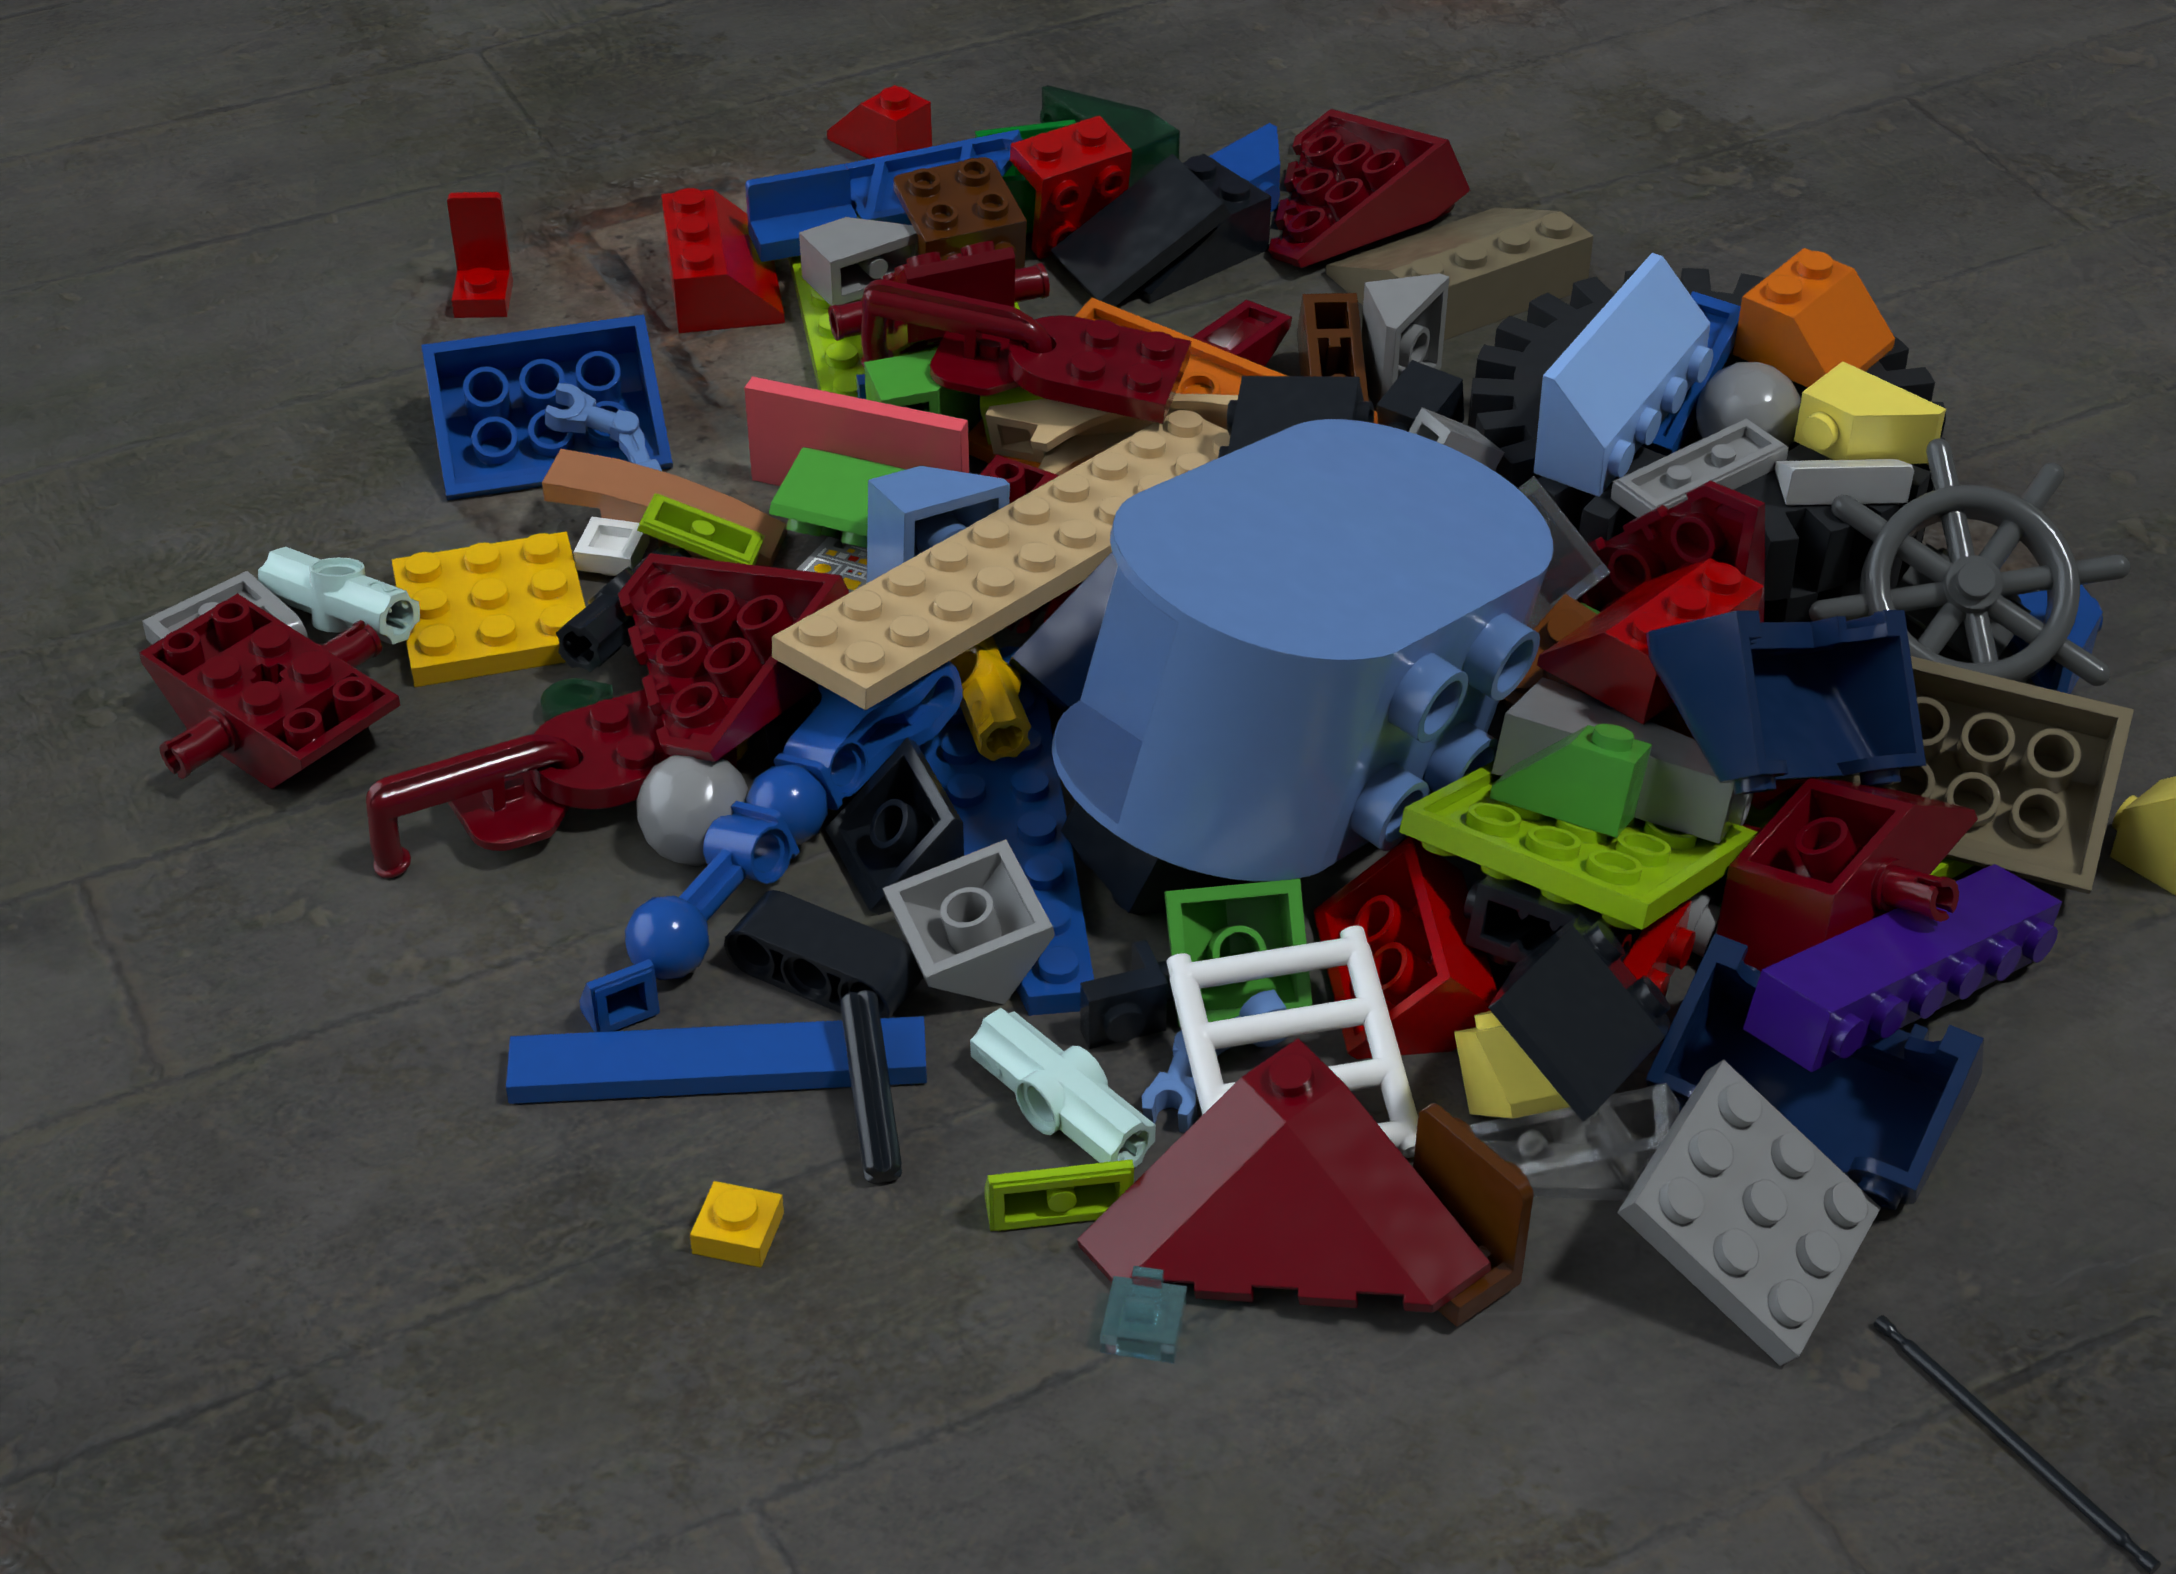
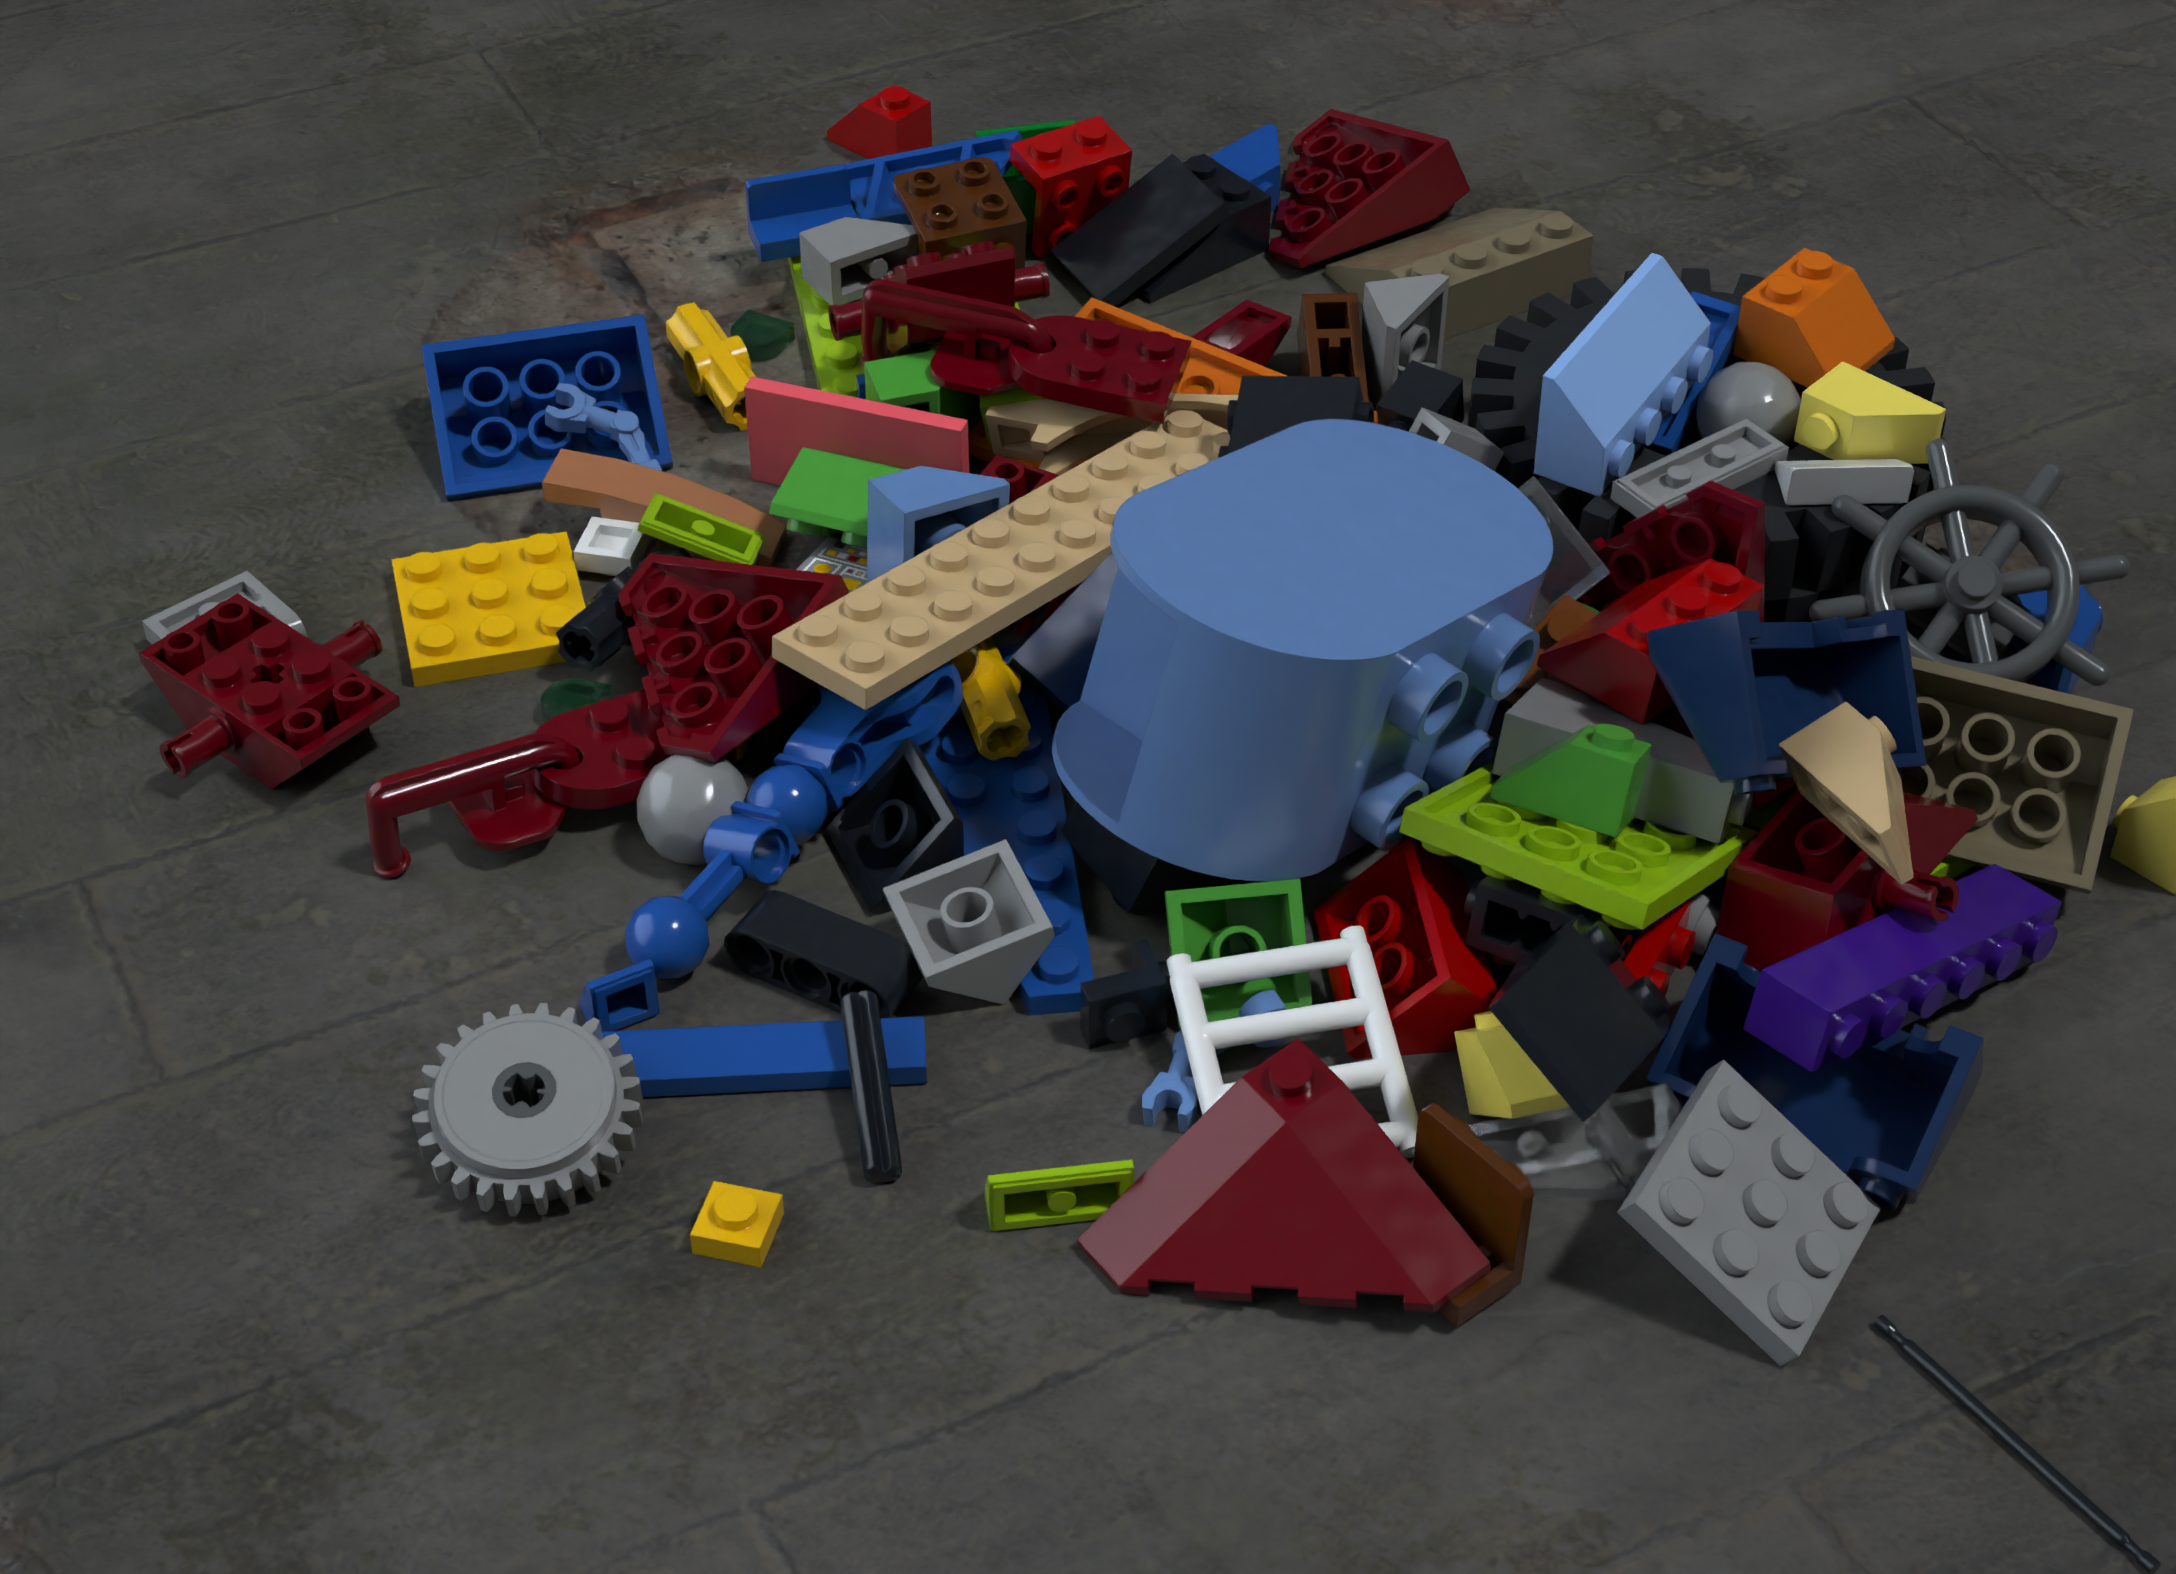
light aqua piece [258,547,420,645] -> none
red bracket [447,192,513,318] -> none
red slope [661,188,785,333] -> none
light aqua piece [970,1008,1156,1168] -> none
clear green slope [1040,85,1180,188] -> none
clear light blue tile [1100,1266,1187,1363] -> none
none -> light grey gear [412,1003,643,1217]
none -> yellow piece [665,302,756,431]
none -> clear green tile [730,309,795,361]
none -> tan slope [1778,702,1914,885]

